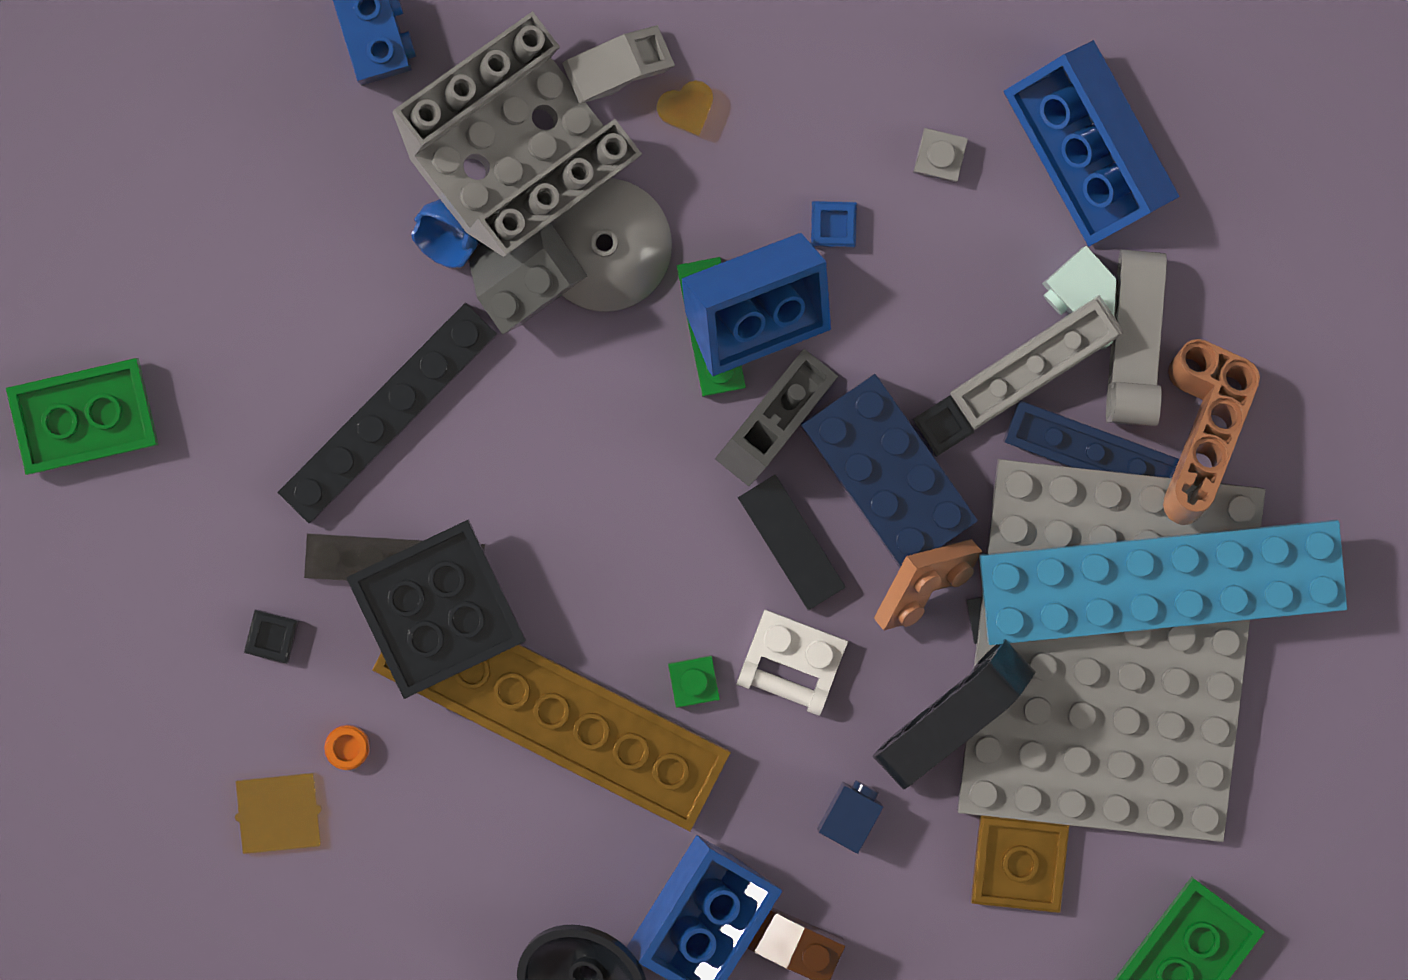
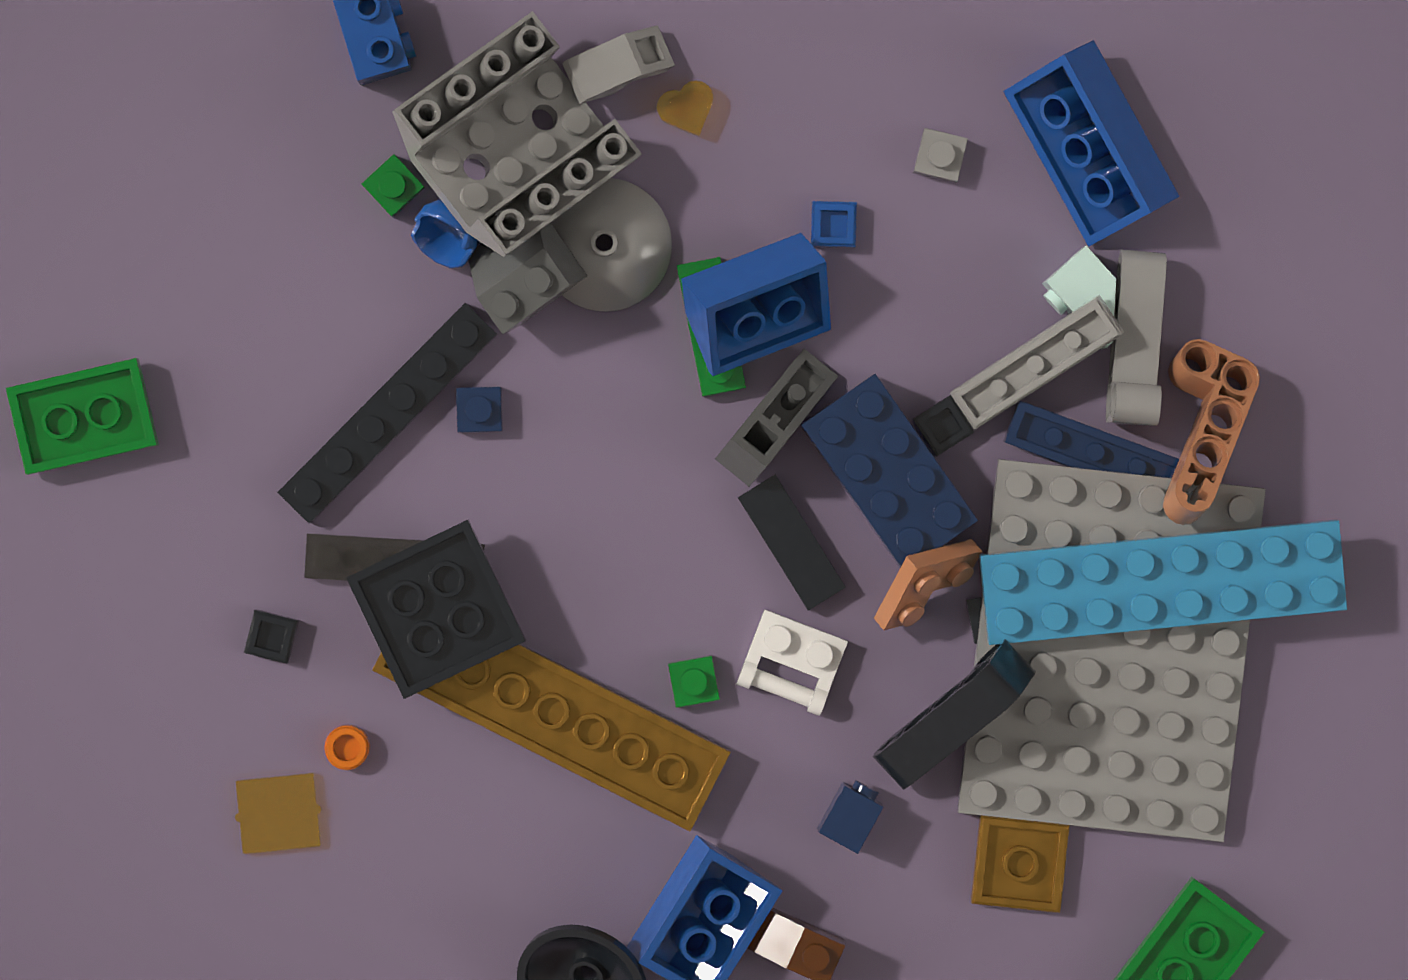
none -> green plate [362,154,425,218]
none -> dark blue plate [456,387,503,433]

